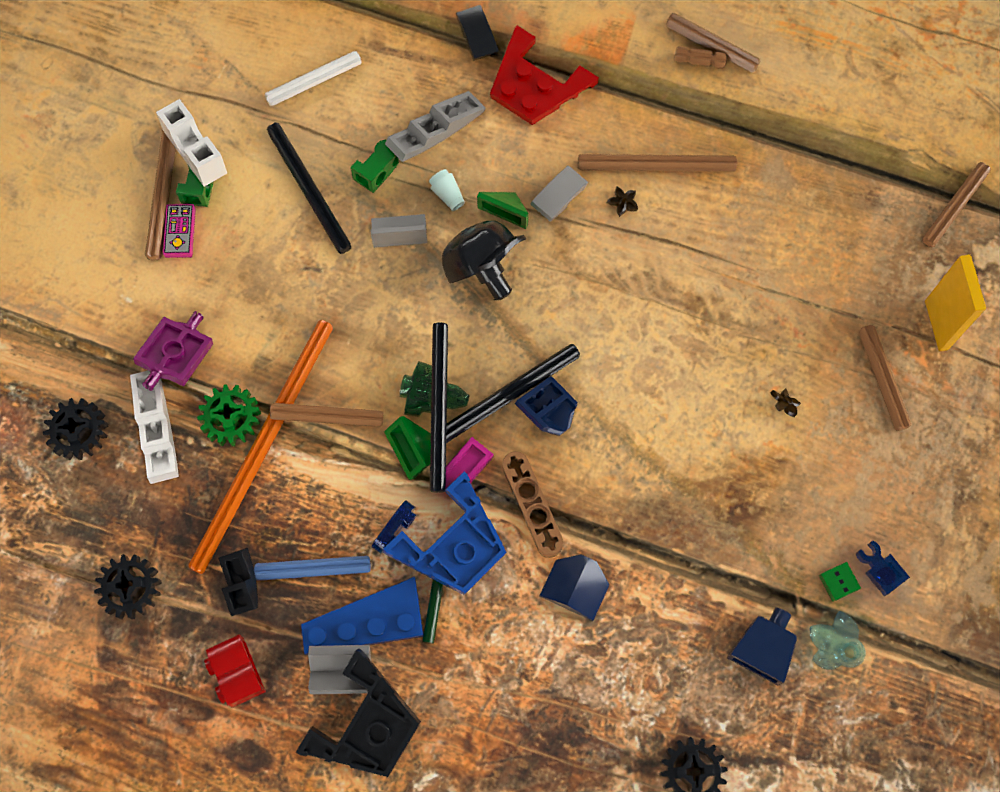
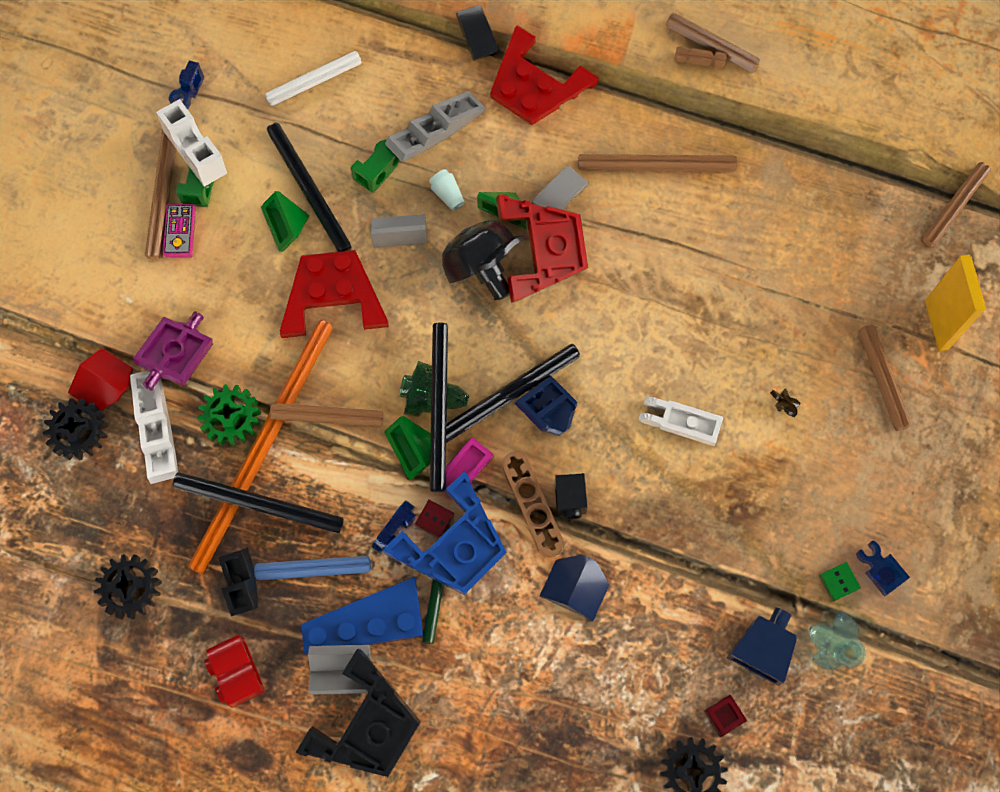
dark brown plant [606,186,638,217] -> none
none -> red slope [68,348,133,412]
none -> clear blue plate [169,60,204,109]
none -> black axle [173,472,344,533]
none -> green slope [260,191,309,252]
none -> red wing [280,250,389,338]
none -> dark red tile [415,499,454,539]
none -> red wing [496,194,588,303]
none -> black brick [555,473,588,519]
none -> white hinge [639,396,723,446]
none -> dark red tile [704,694,747,738]

